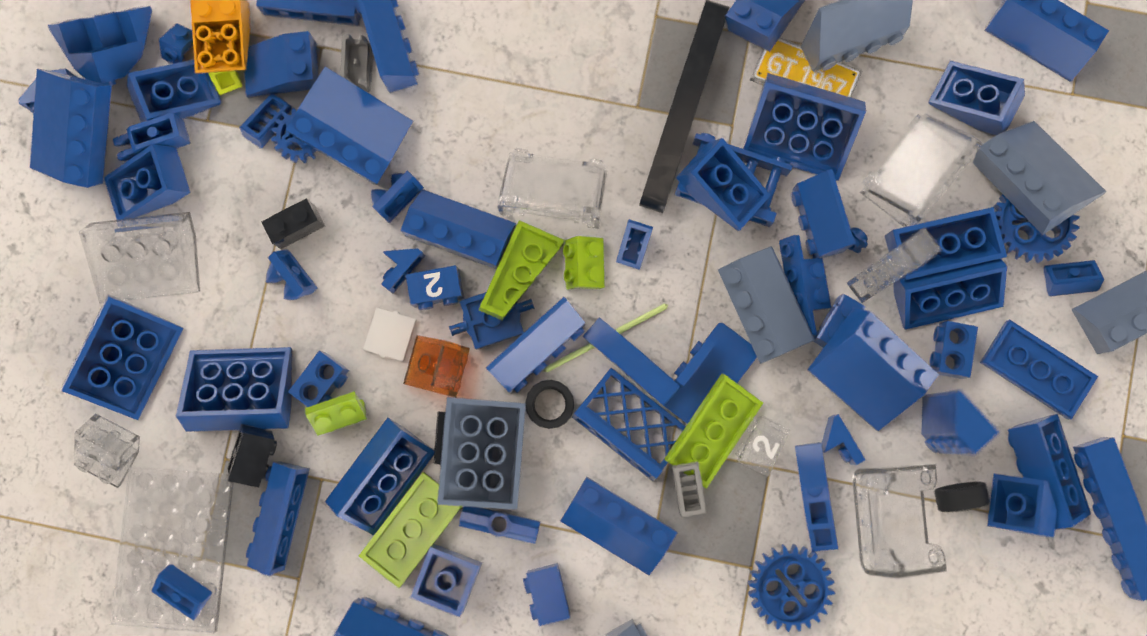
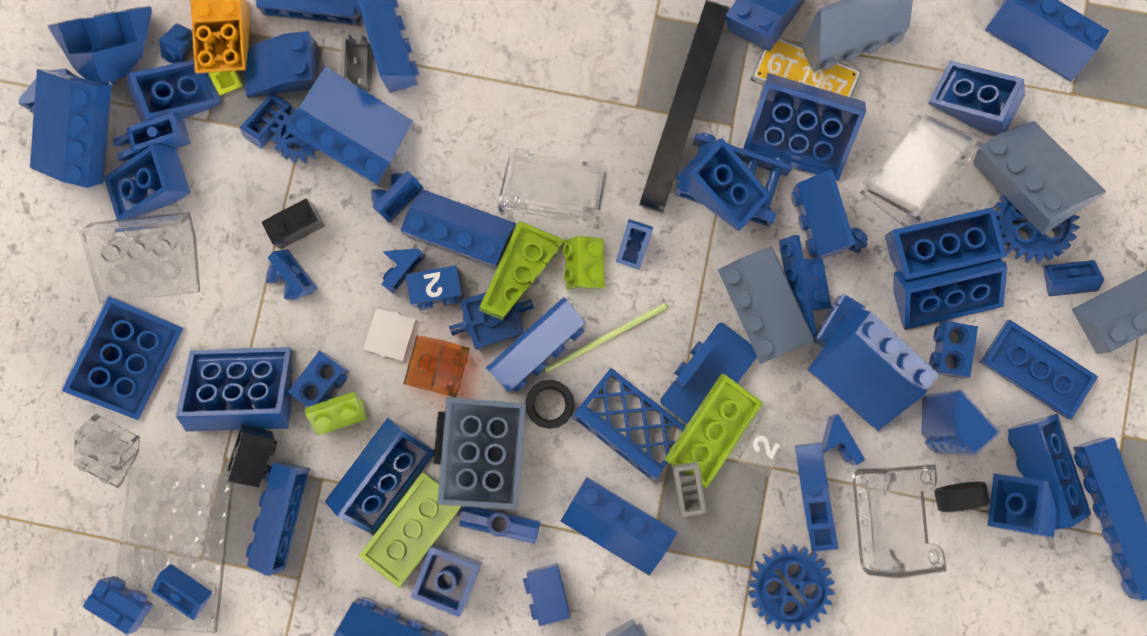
blue slope [583,317,680,406] -> none
clear brick [847,228,941,303] -> none
none -> blue brick [83,576,153,635]

